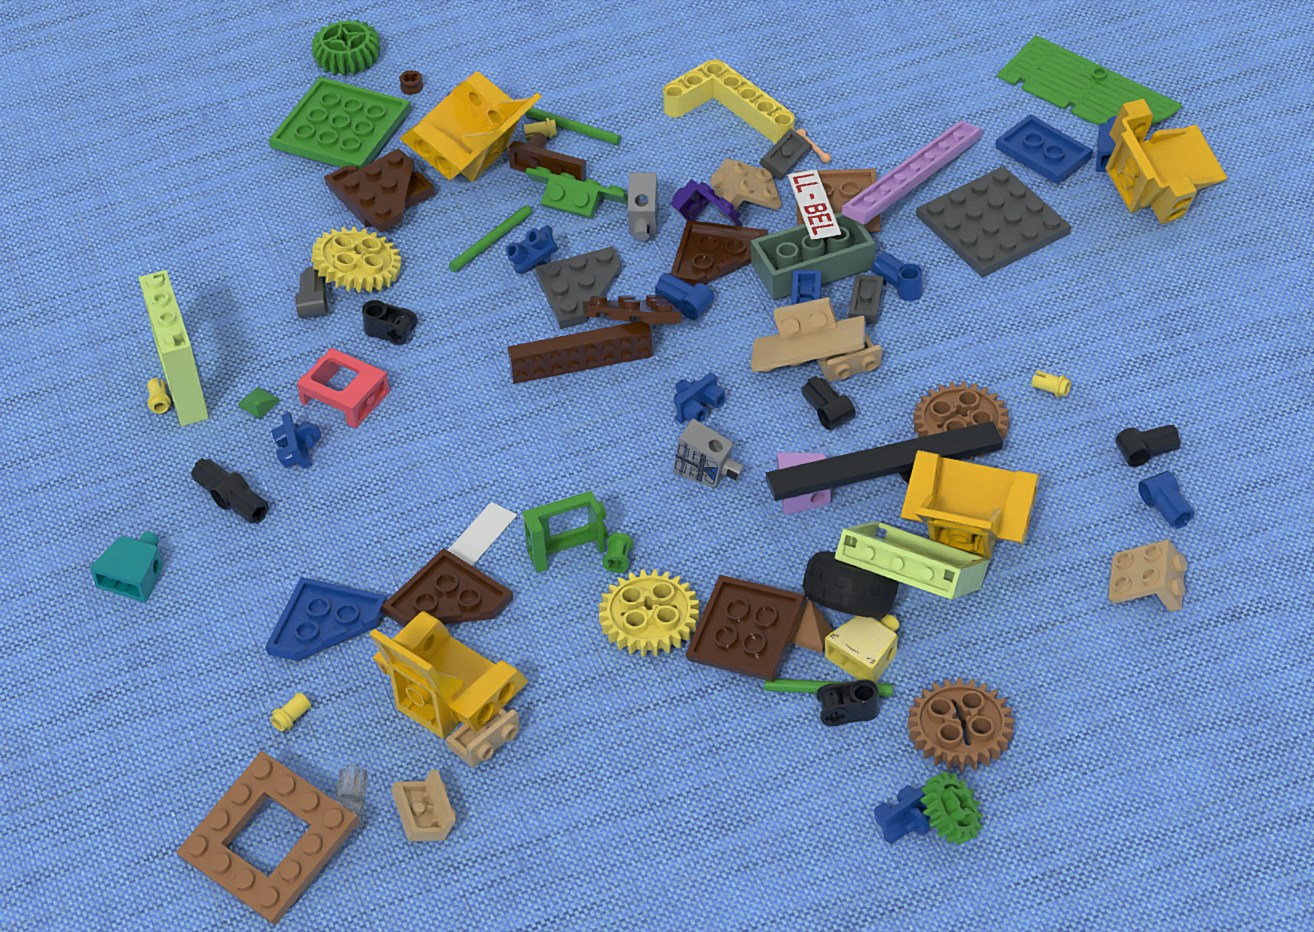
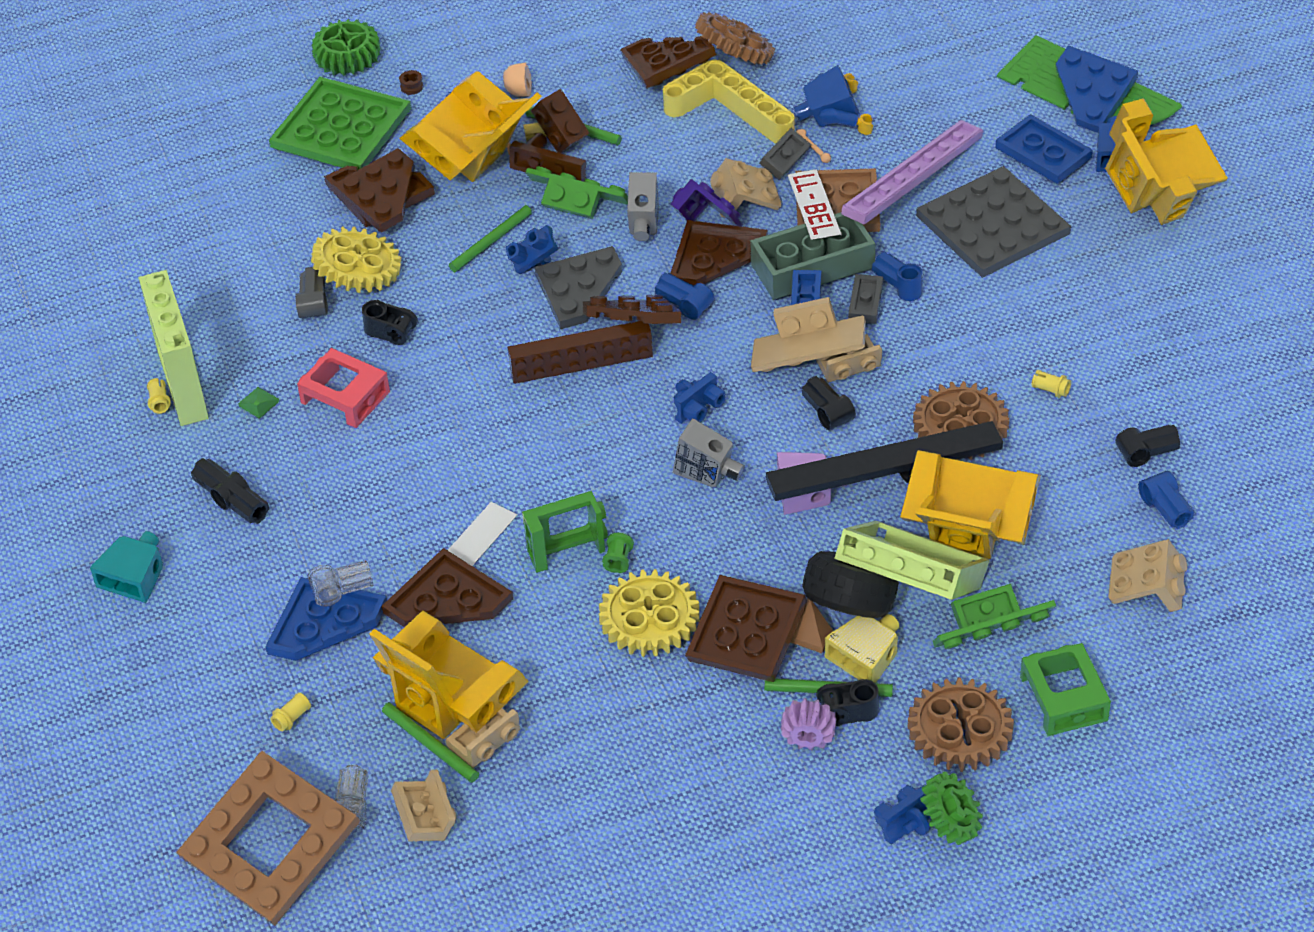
blue hips [271,412,321,469] -> none
none -> clear piece [308,560,374,606]
none -> bright green bar [382,702,479,783]
none -> light nougat piece [503,62,532,97]
none -> reddish brown brick [530,89,590,153]
none -> reddish brown plate [620,36,717,88]
none -> medium nougat gear [695,12,775,65]
none -> lavender gear [781,698,836,751]
none -> blue torso [793,65,873,135]
none -> bright green bracket [933,584,1056,649]
none -> bright green window [1020,643,1111,736]
none -> blue plate [1056,45,1138,133]

